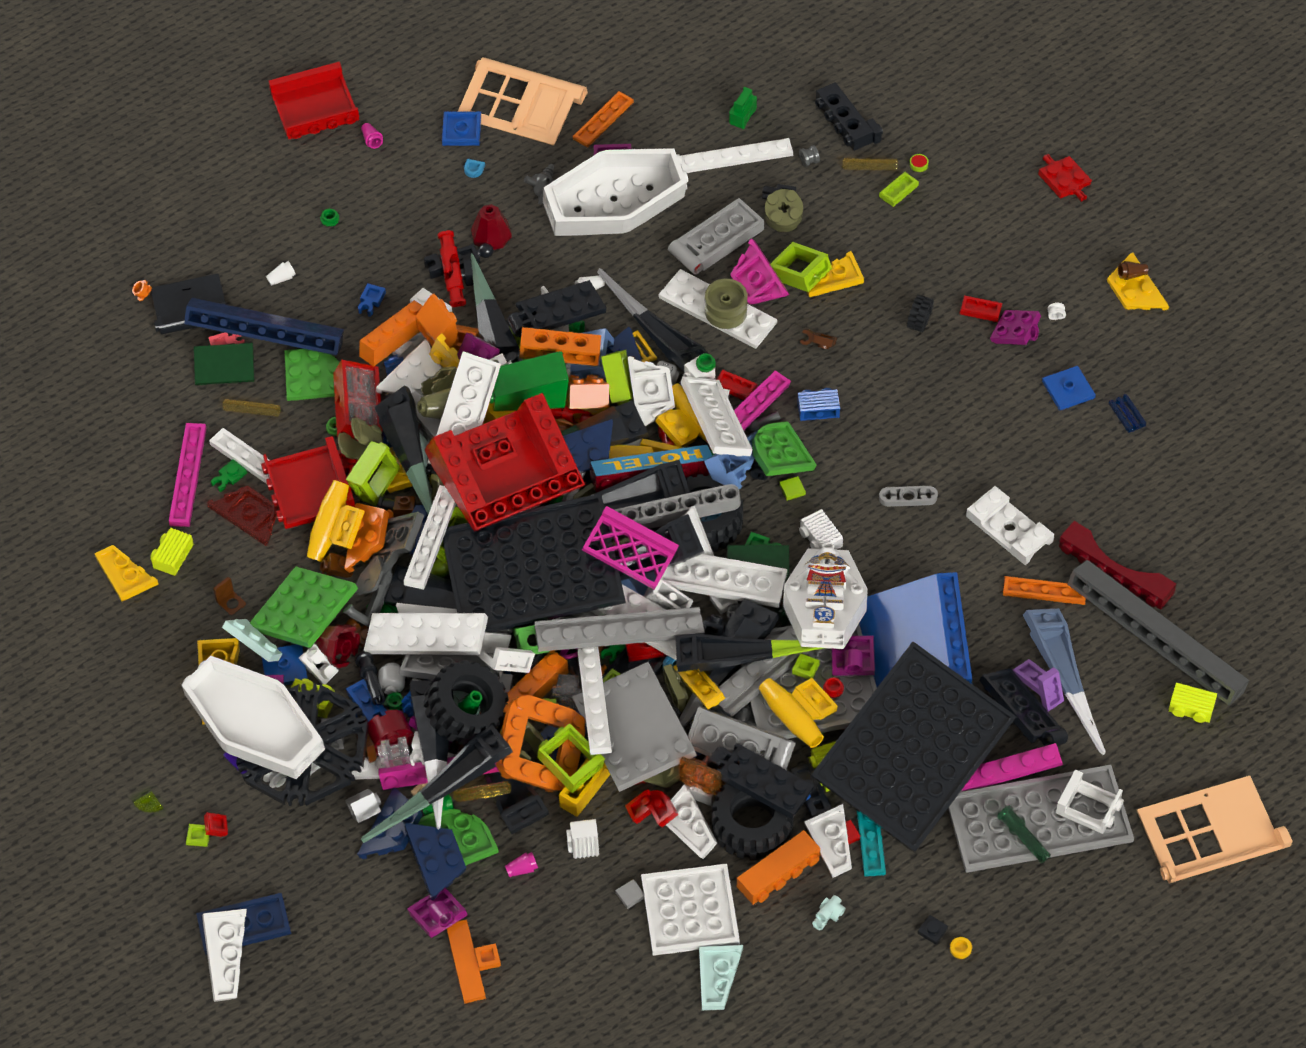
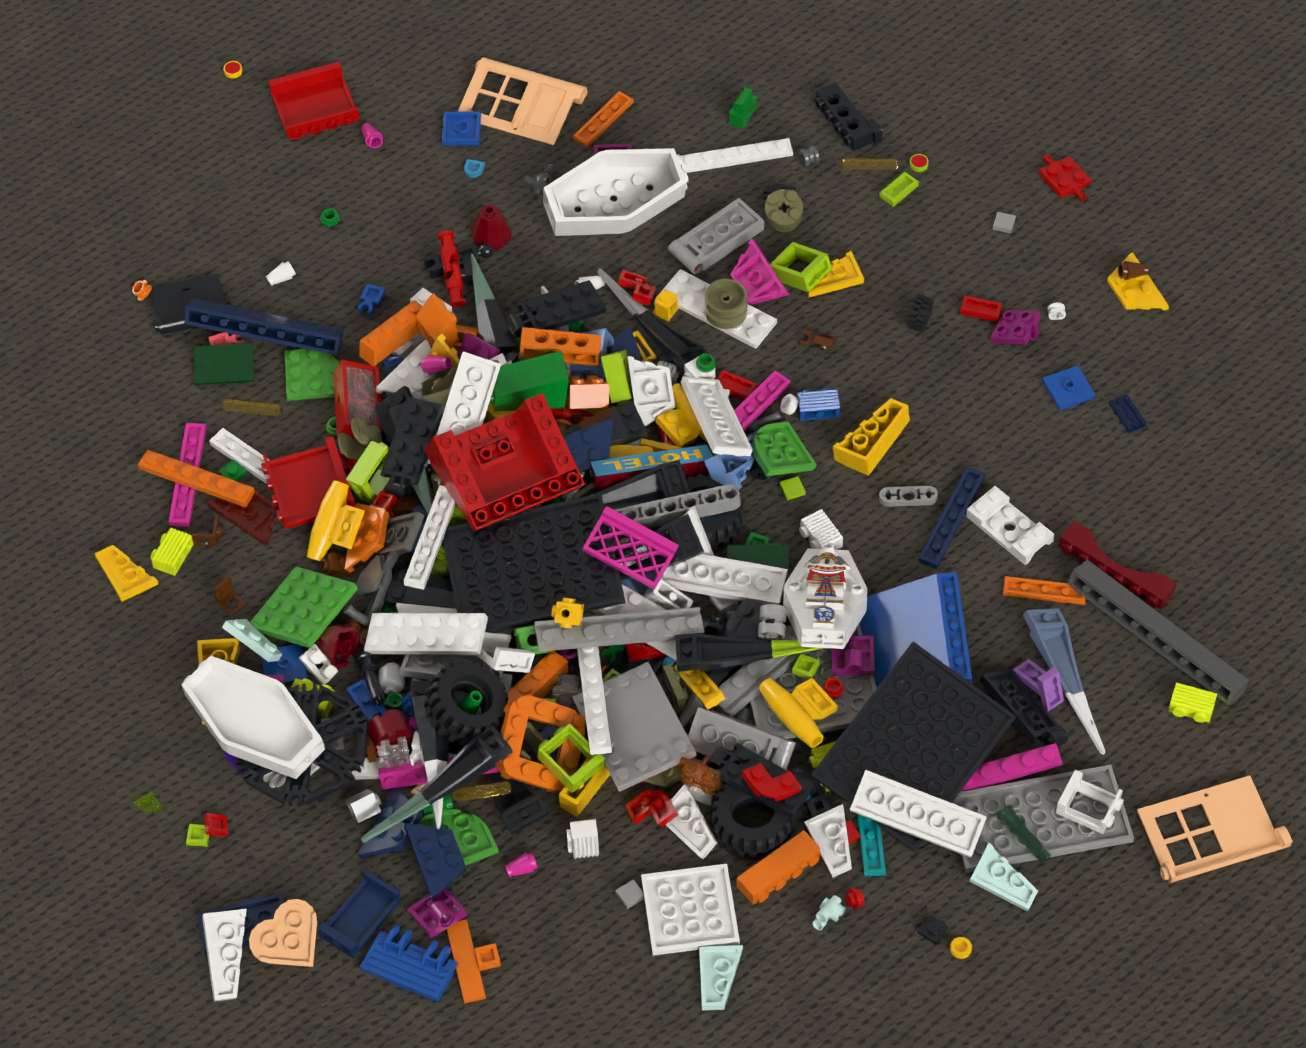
none -> orange plate [138,449,255,508]
none -> reddish brown bracket [192,514,223,546]
none -> tile [223,61,242,79]
none -> light nougat plate [249,899,317,967]
none -> dark blue panel [317,871,401,959]
none -> blue hinge [360,925,458,1002]
none -> red tile [371,491,398,513]
none -> black hinge [380,397,445,499]
none -> dark pink cone [421,355,452,375]
none -> yellow brick [552,598,584,628]
none -> red plate [617,269,656,305]
none -> yellow brick [652,289,679,322]
none -> red plate [741,763,802,801]
none -> light grey wheel [758,604,787,640]
none -> white tile [780,394,798,415]
none -> yellow wedge [833,398,910,476]
none -> red plate [845,888,865,910]
none -> white plate [850,770,987,858]
none -> dark blue plate [918,467,985,569]
none -> light aqua wing [969,843,1038,912]
none -> light grey tile [993,212,1016,233]

